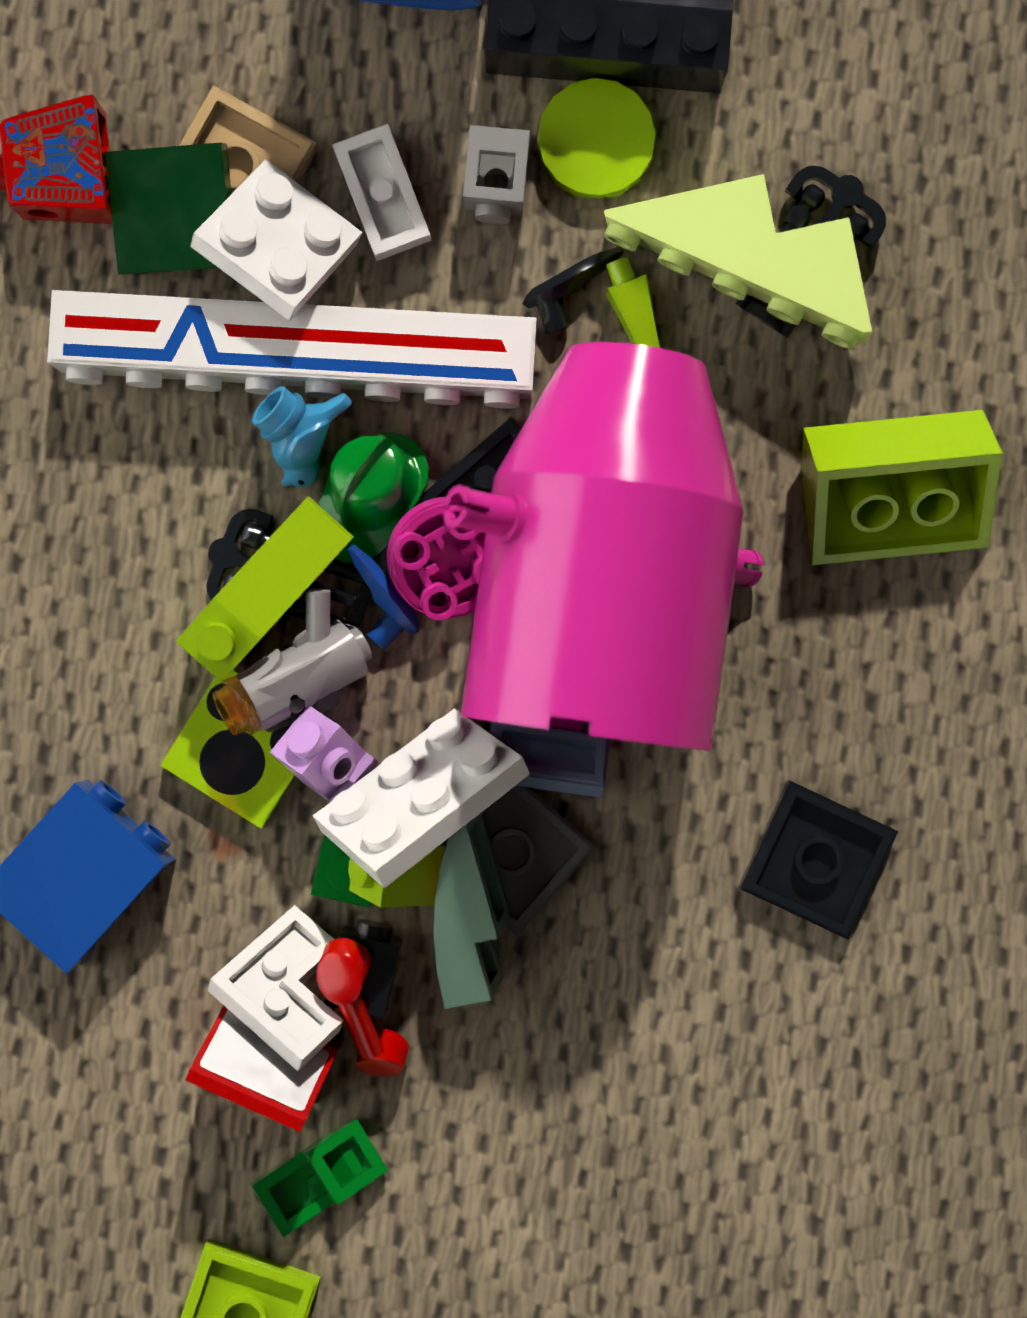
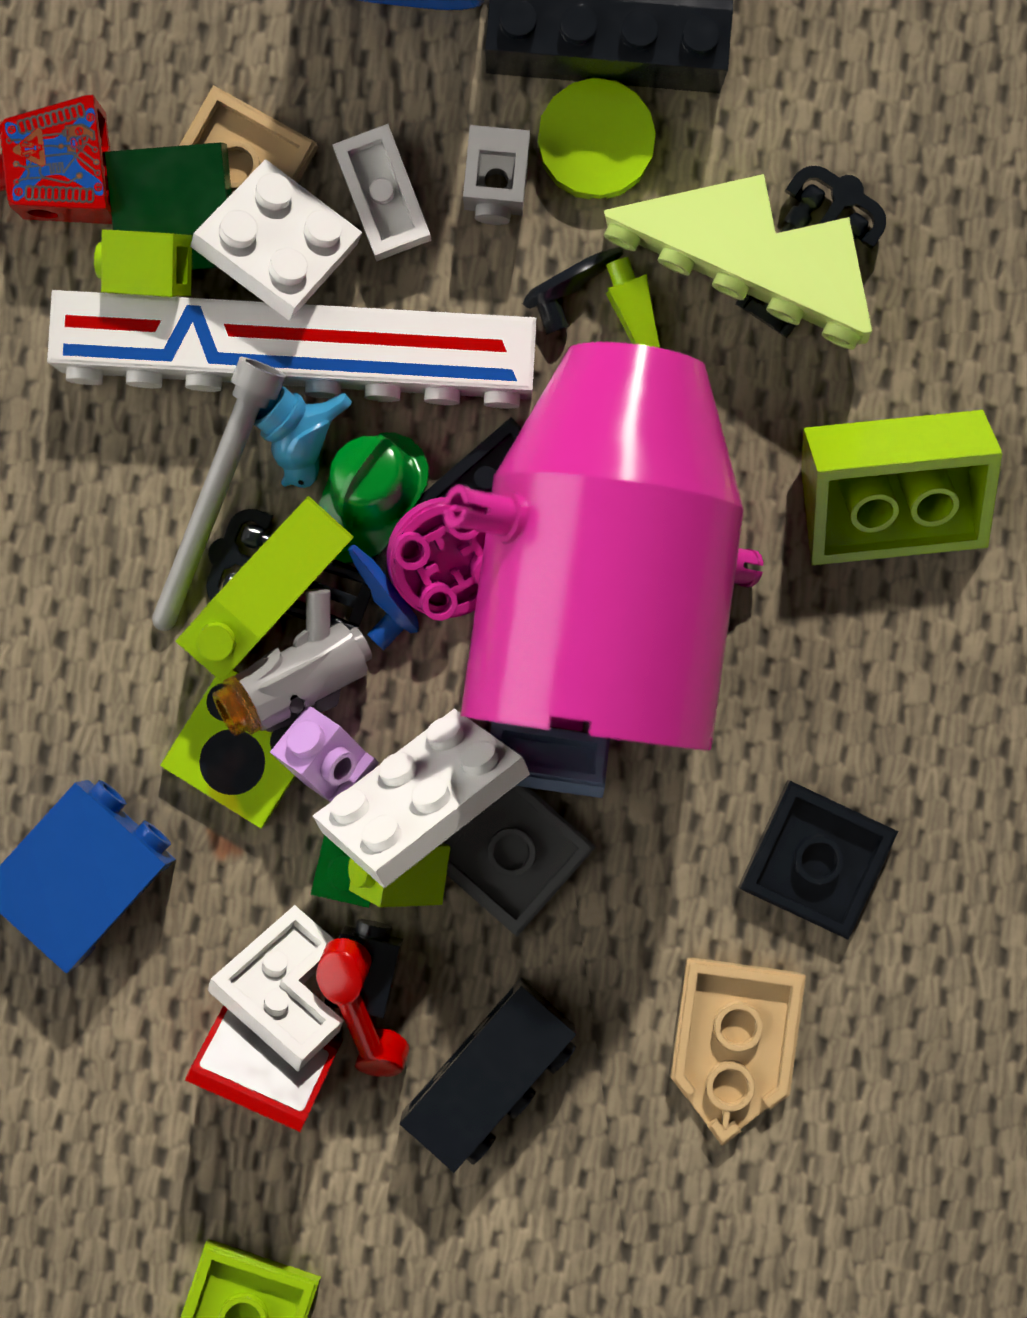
green slope [250,1118,388,1238] -> none
sand green slope [433,813,511,1009] -> none
none -> lime brick [94,229,192,297]
none -> light grey piece [152,357,286,631]
none -> black brick [399,977,576,1173]
none -> tan tile [670,958,806,1146]

